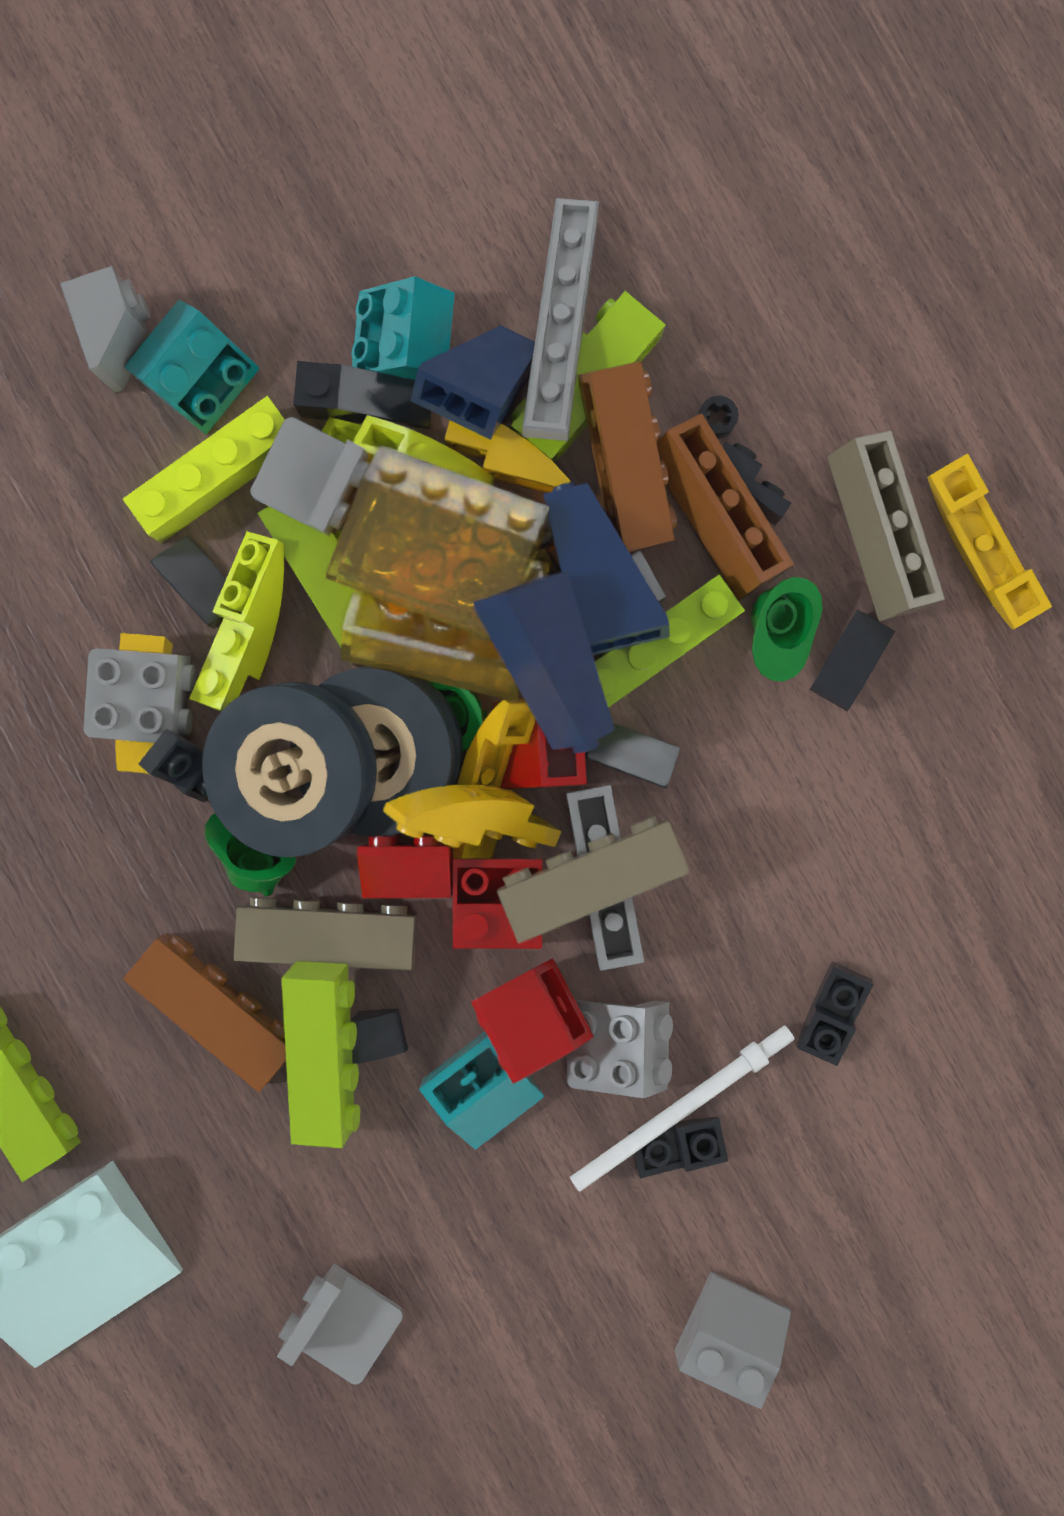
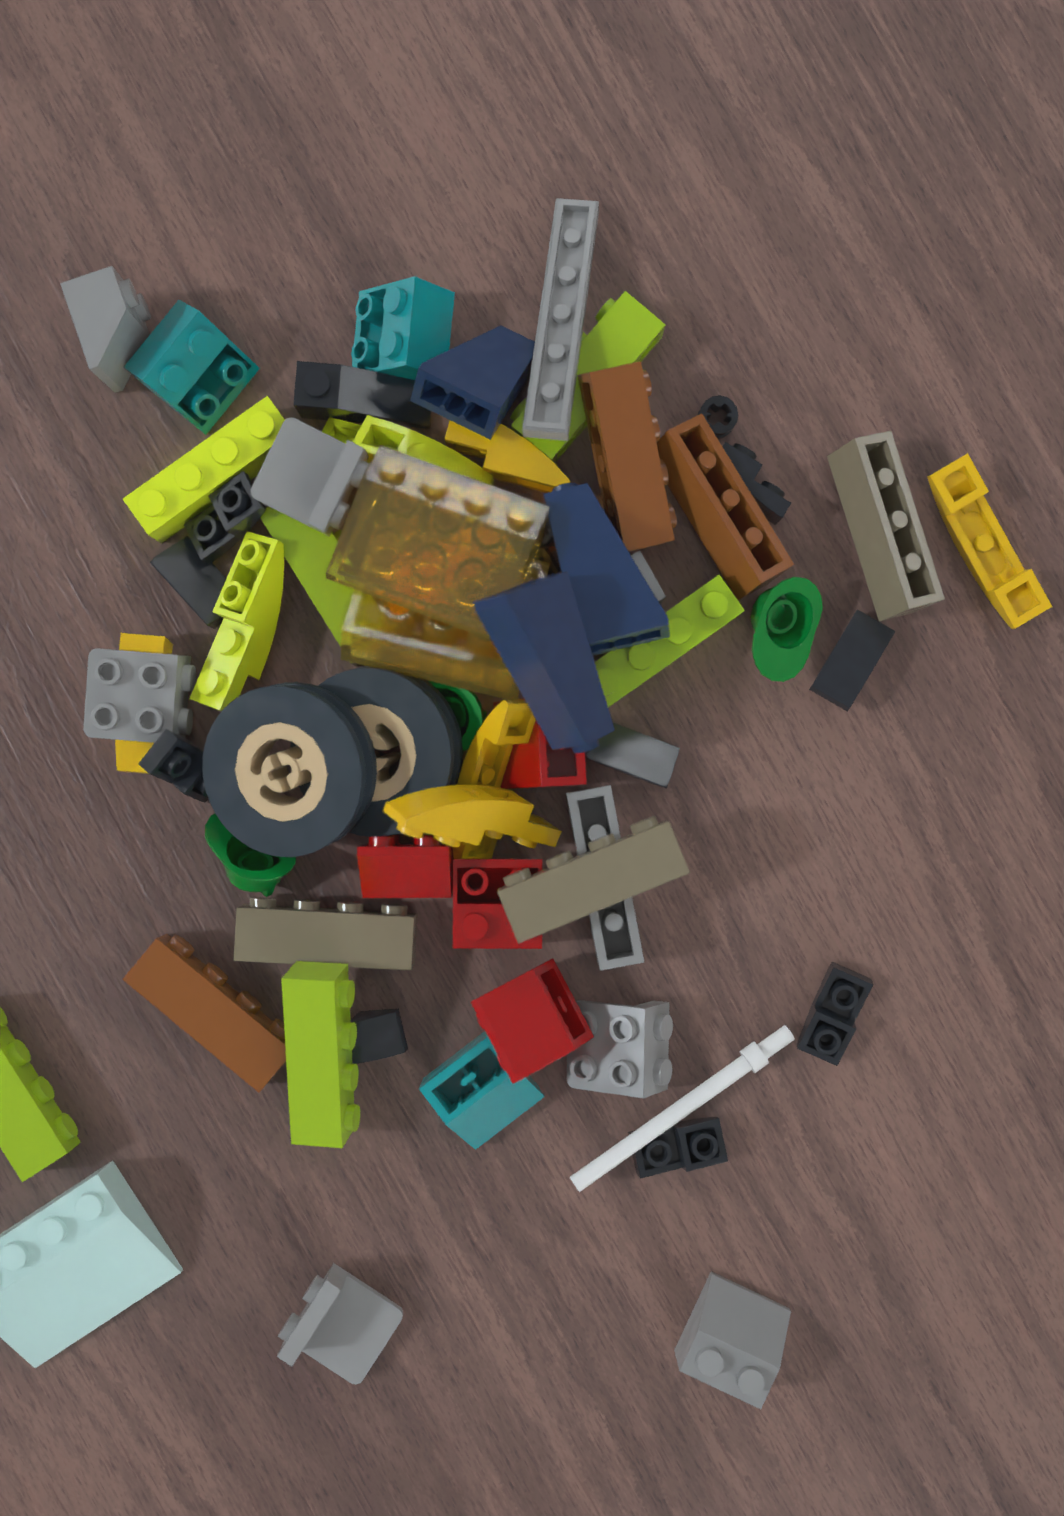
none -> black slope [184,471,266,564]

